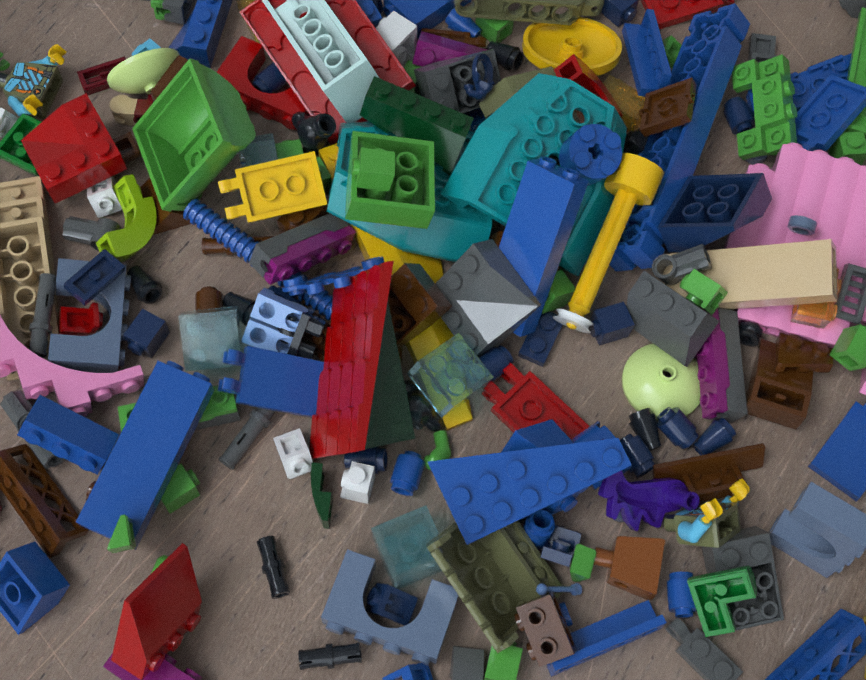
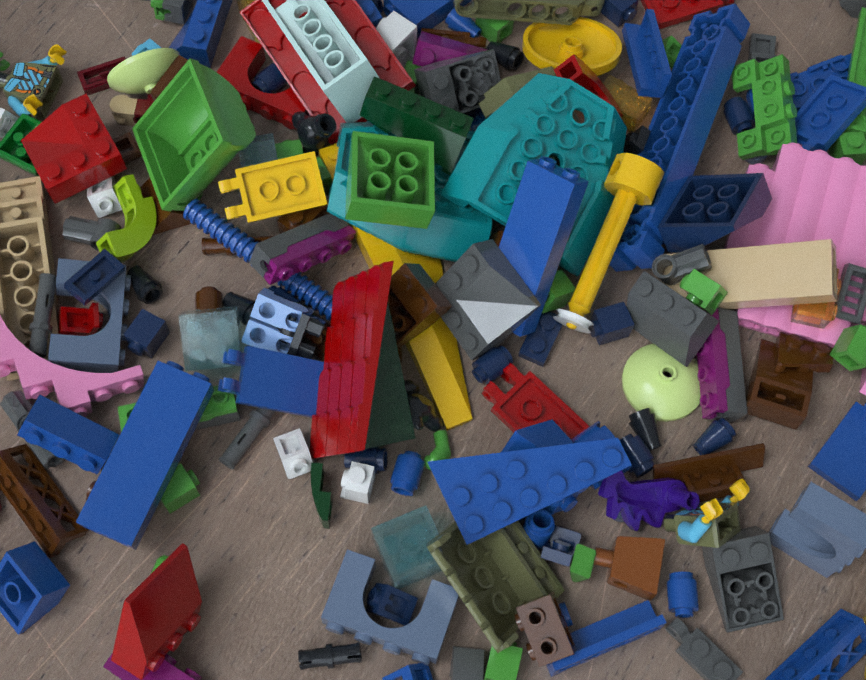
bright green slope [107,514,136,553] -> none
black pin [257,536,291,599] -> none
blue plant [282,256,384,296] -> none
bright green brick [351,147,395,191] -> none
clear light blue brick [407,333,494,418] -> none
dark blue piece [464,53,495,100] -> none
medium blue hinge [536,583,582,596] -> none
blue brick [559,124,622,186] -> none
reddish brown plate [639,78,697,137] -> none
dark blue brick [657,407,699,449] -> none
green brick [687,565,757,637] -> none
black bush [739,322,763,347] -> none
sand blue tile [787,215,817,235] -> none

